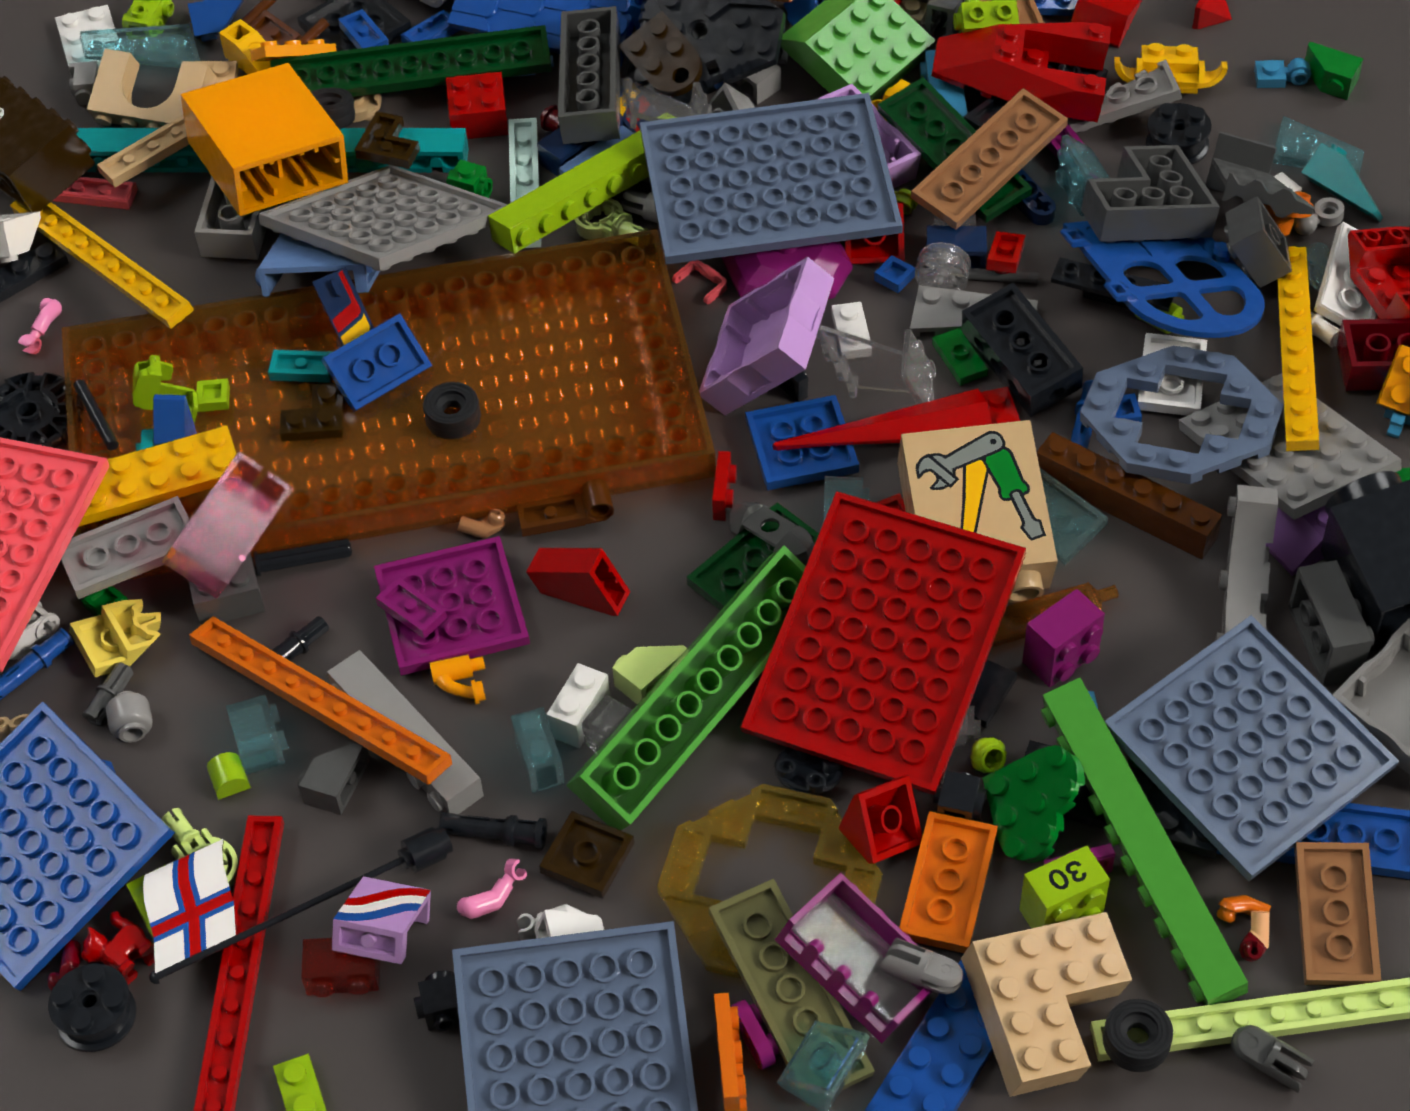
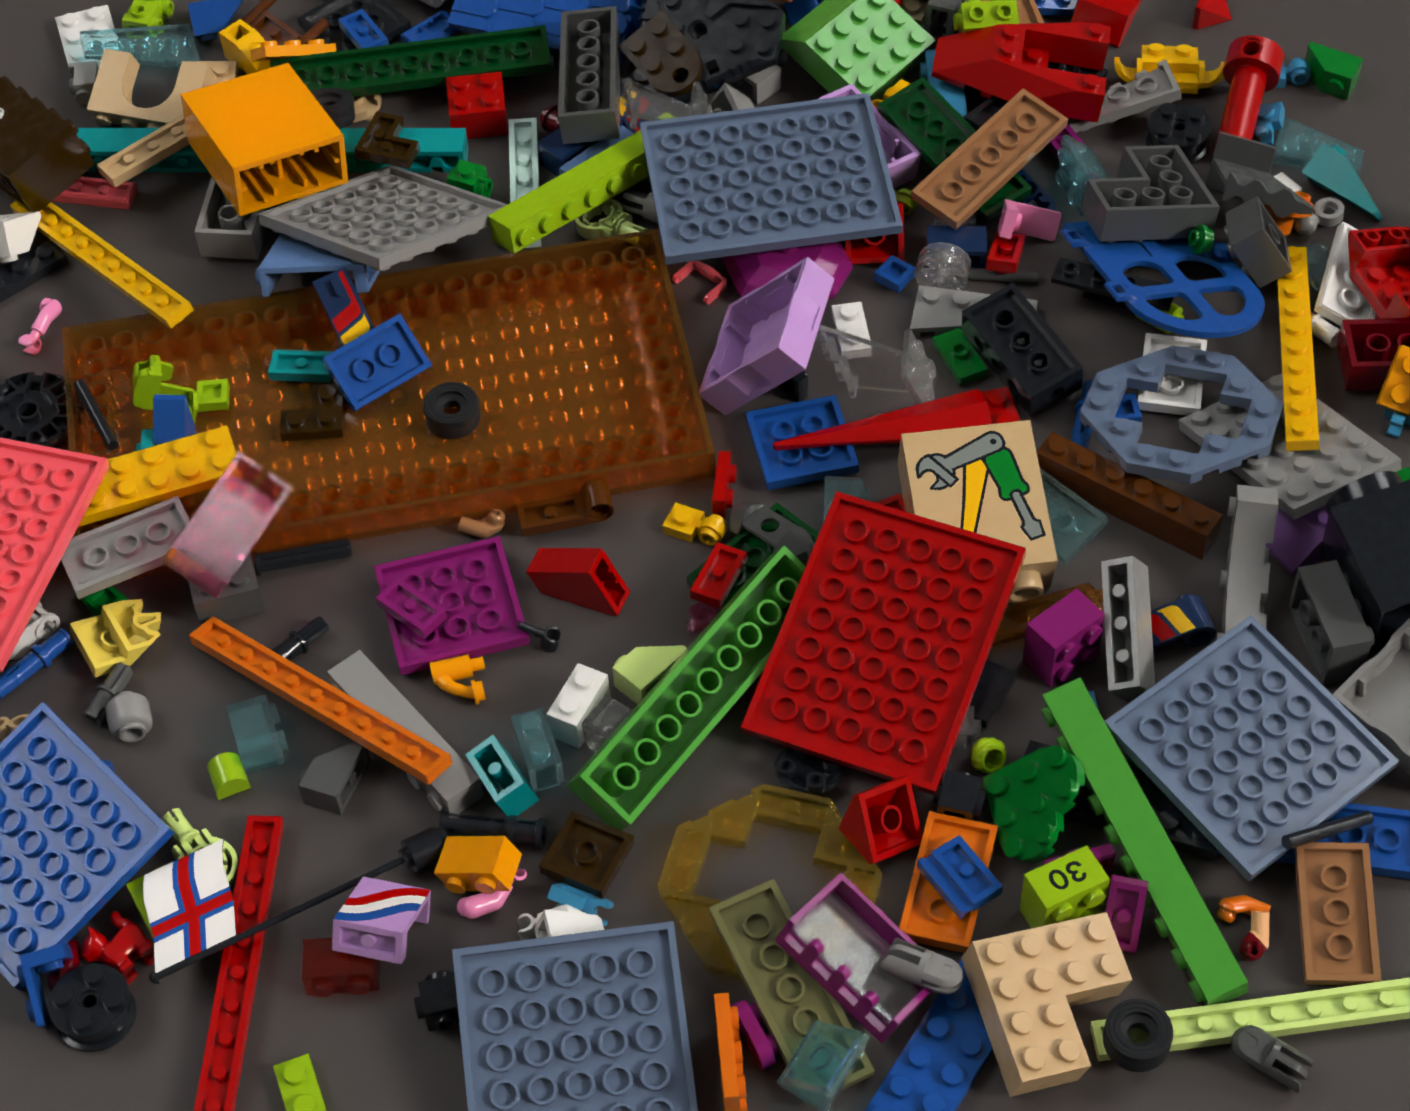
none -> blue bracket [17,943,73,1028]
none -> light orange brick [434,836,522,894]
none -> teal brick [465,734,539,816]
none -> black hand [516,620,561,652]
none -> dark azure plate [547,883,614,926]
none -> yellow plate [662,502,727,546]
none -> clear pink plate [686,602,720,633]
none -> red plate [690,542,747,609]
none -> blue plate [917,835,1003,919]
none -> bright pink bracket [997,199,1062,241]
none -> light grey brick [1101,556,1155,700]
none -> magenta plate [1105,875,1148,953]
none -> dark blue door [1151,594,1216,650]
none -> green plate [1188,224,1214,255]
none -> red piece [1213,35,1285,154]
none -> dark azure plate [1254,101,1285,145]
none -> black bar [1282,811,1374,849]

